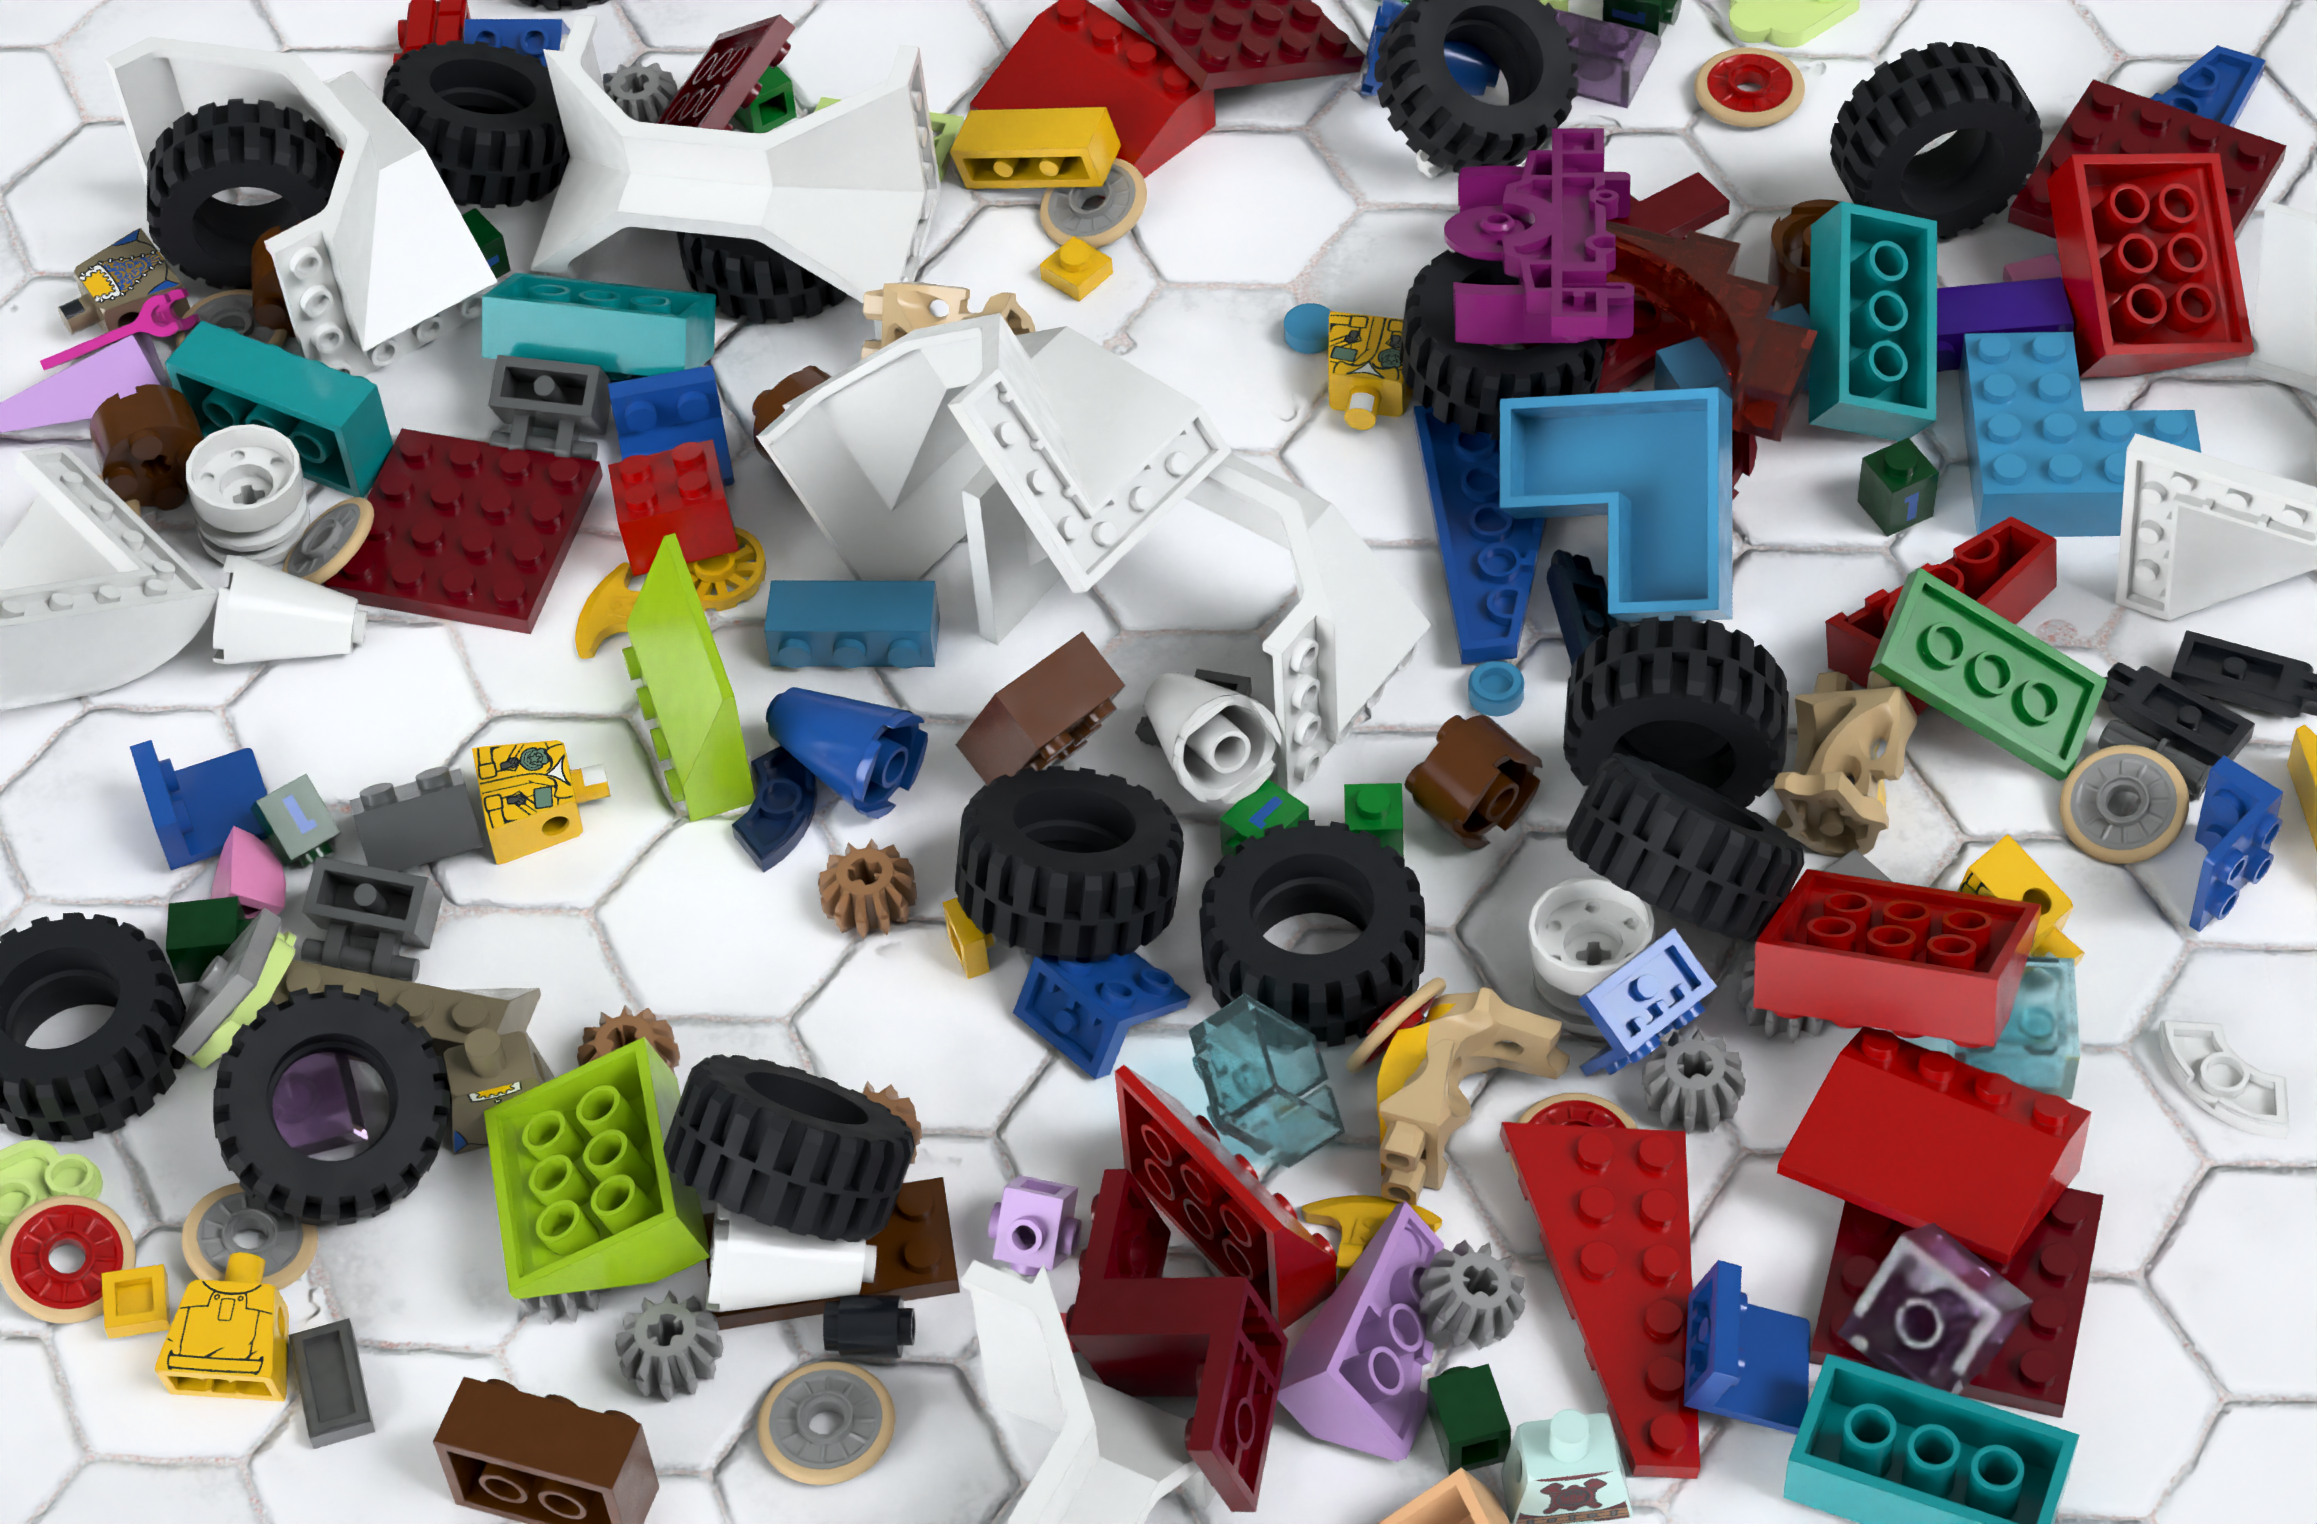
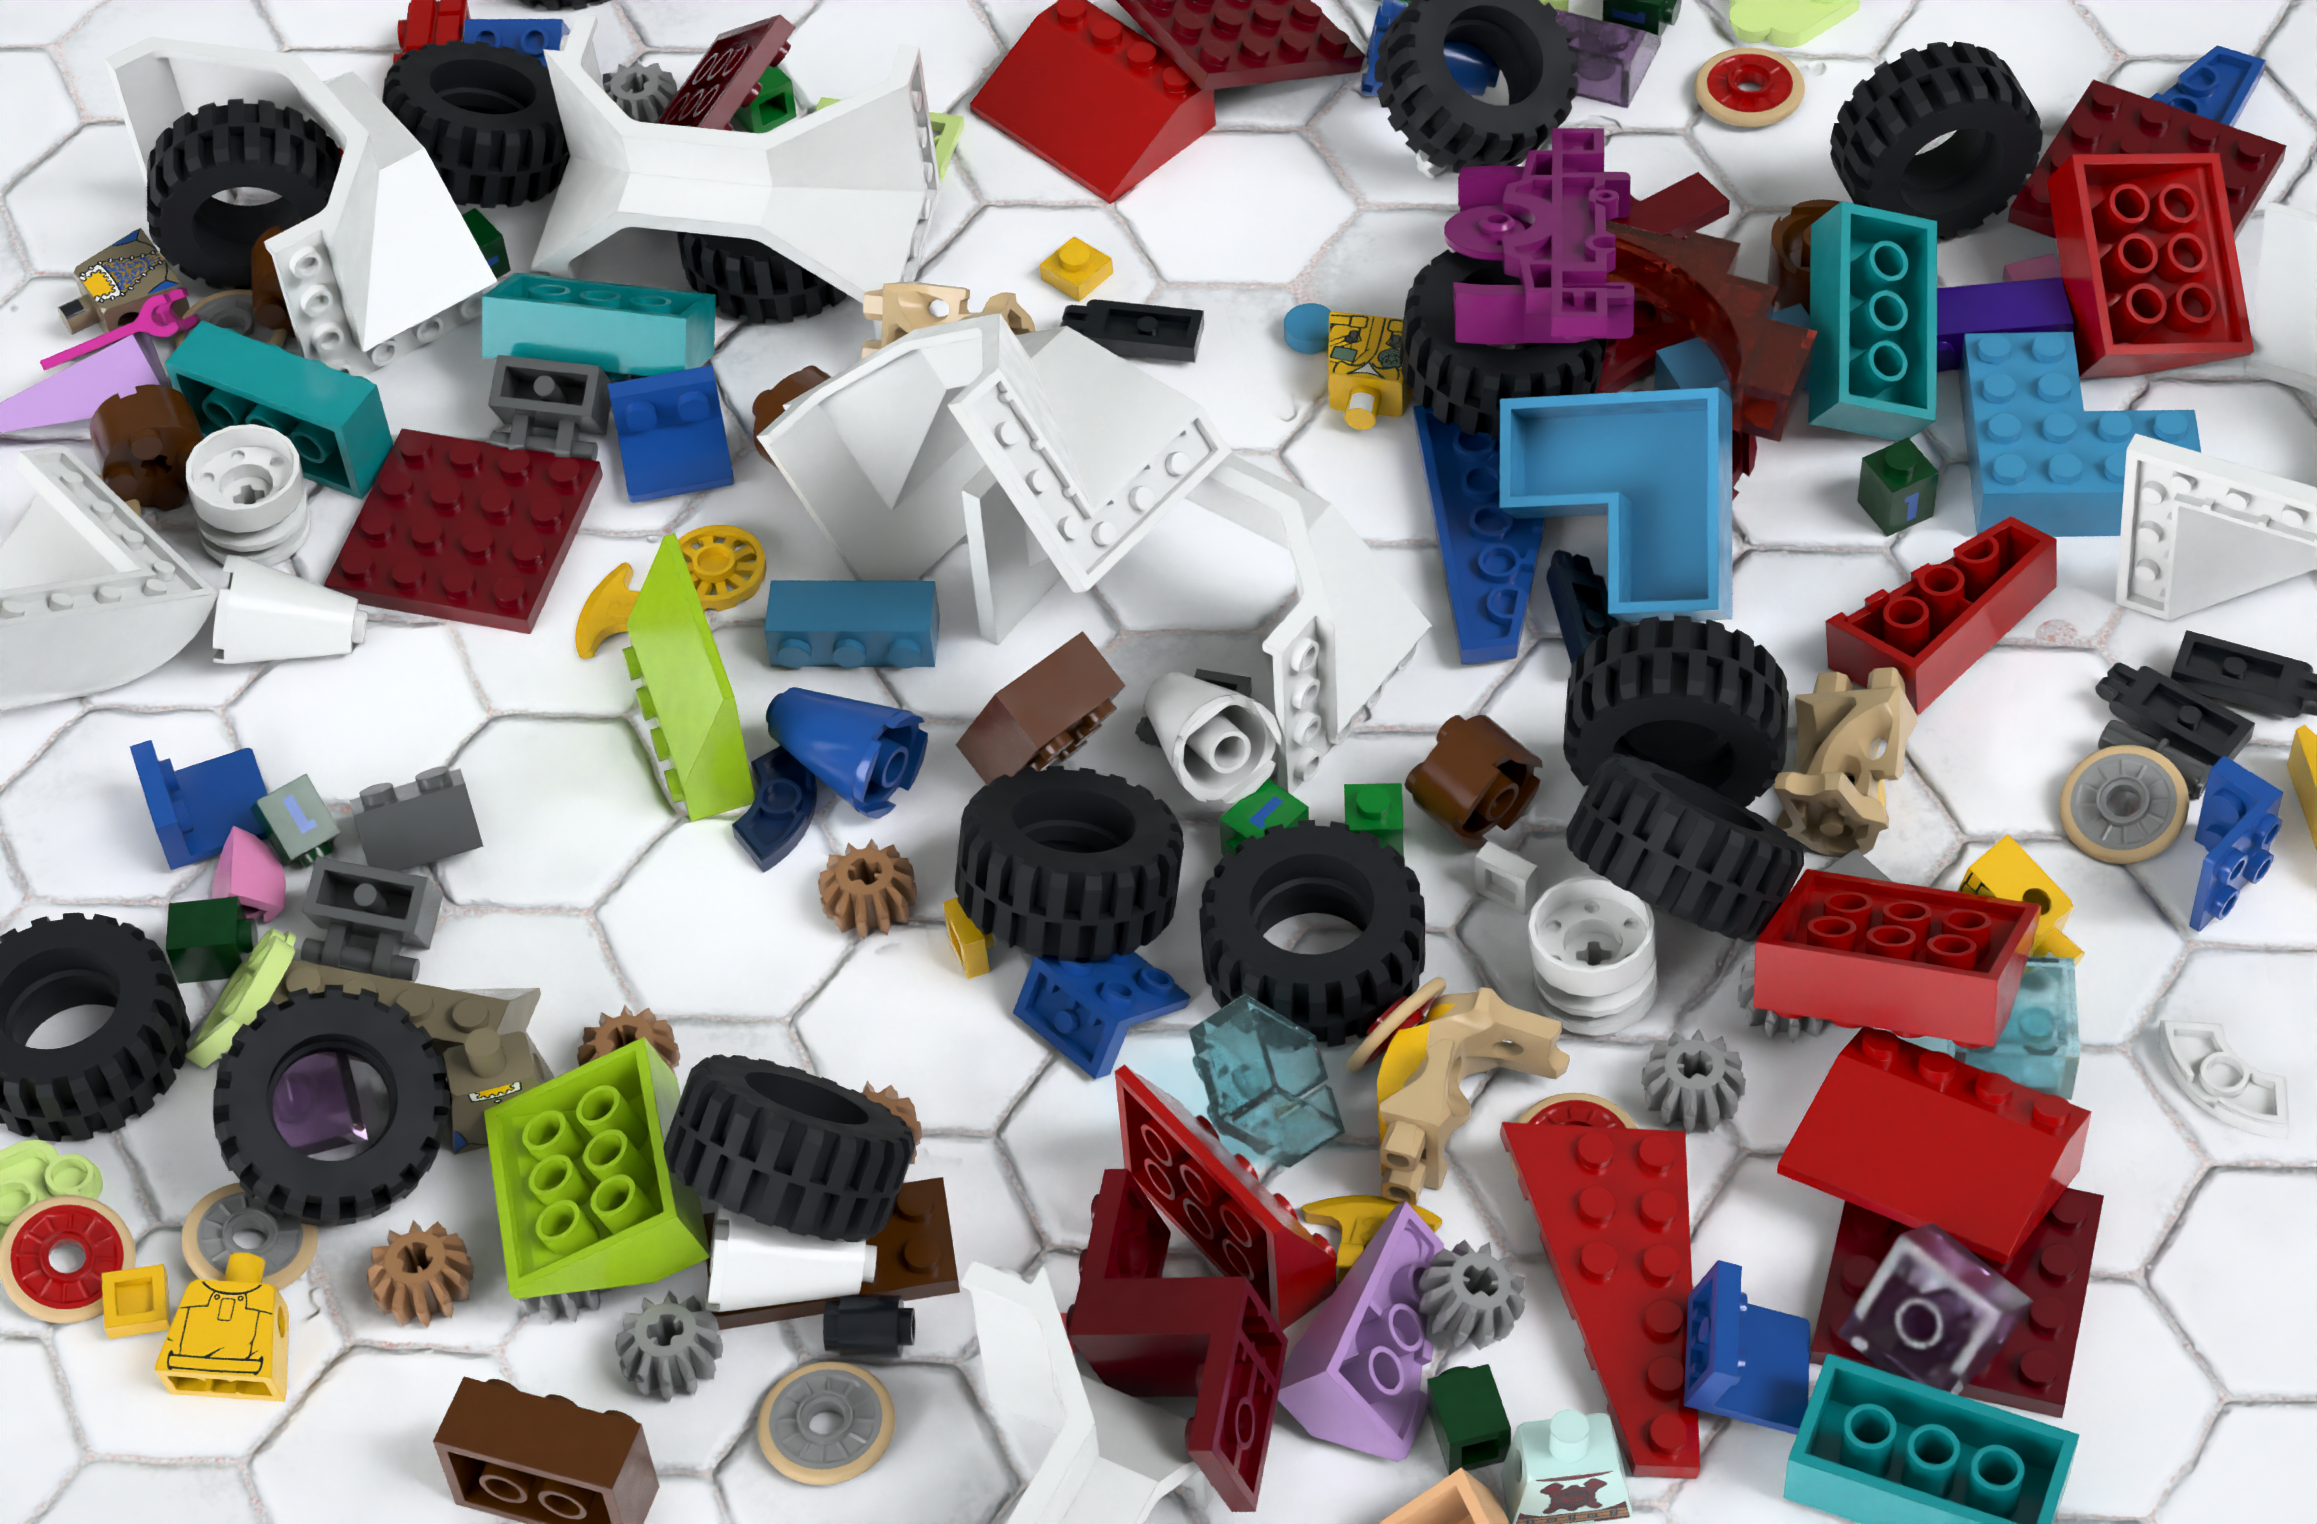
light grey plate [172,907,281,1058] -> none
light grey wheel [282,497,374,585] -> none
flat silver tile [289,1318,375,1449] -> none
yellow torso [472,740,611,865] -> none
red brick [608,439,739,577] -> none
yellow brick [950,107,1121,189] -> none
lavender brick [988,1175,1082,1276] -> none
light grey wheel [1040,158,1147,248] -> none
dark azure tile [1468,661,1525,717] -> none
bracket [1577,928,1717,1076] -> none
plate [1870,567,2107,781] -> none
none -> medium nougat gear [367,1220,474,1328]
none -> black hinge [1060,299,1205,363]
none -> white plate [1475,841,1538,916]

